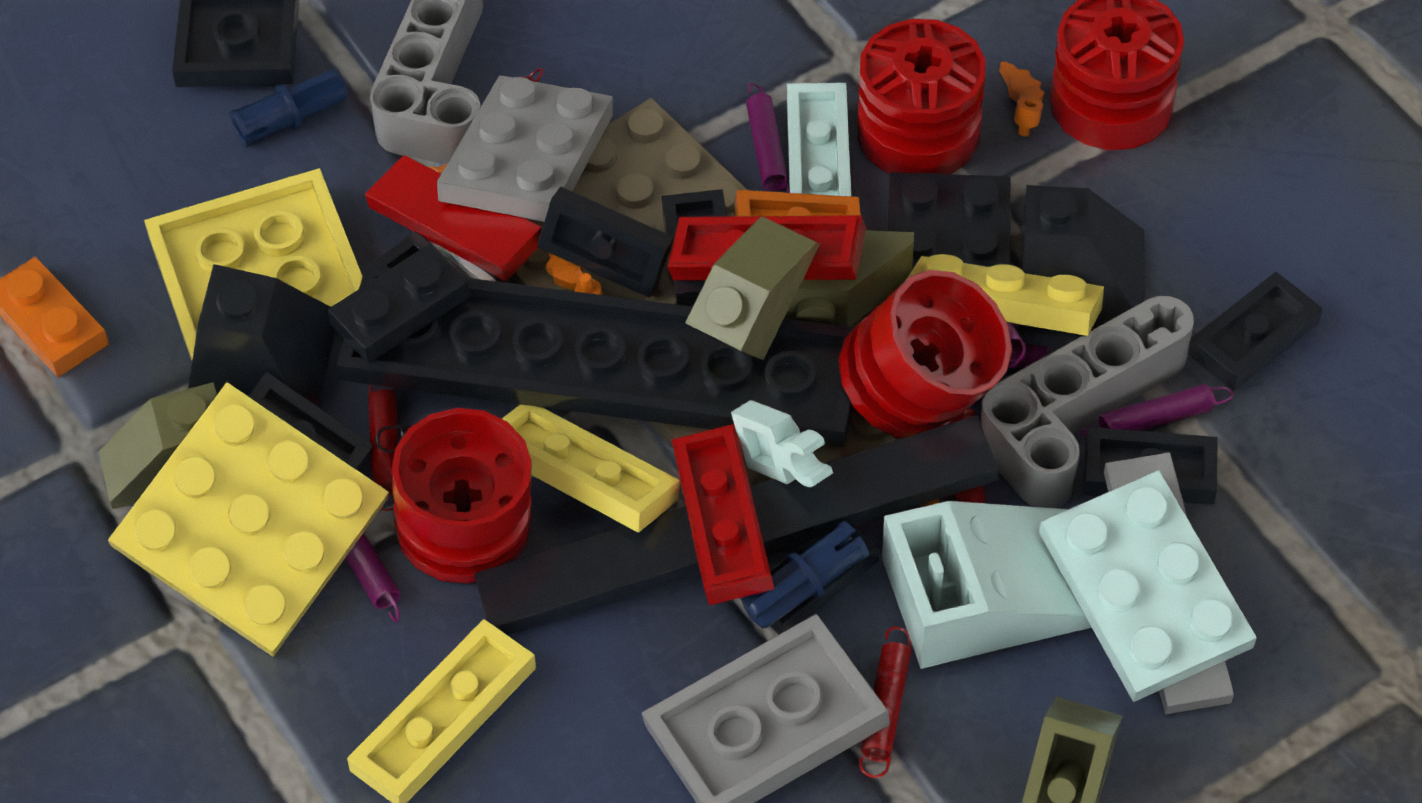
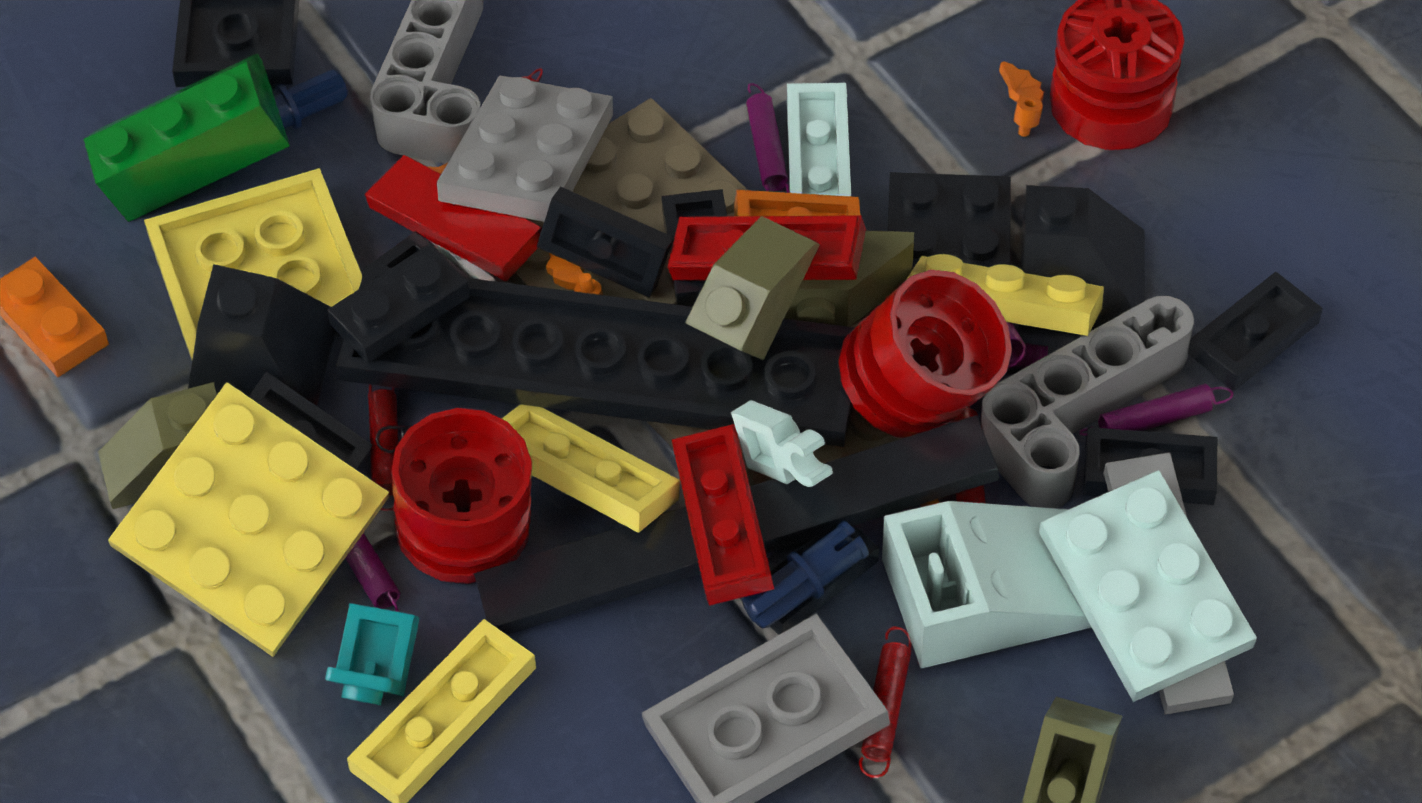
red wheel [857,19,986,174] -> none
none -> green slope [84,53,290,222]
none -> teal bracket [325,603,420,705]

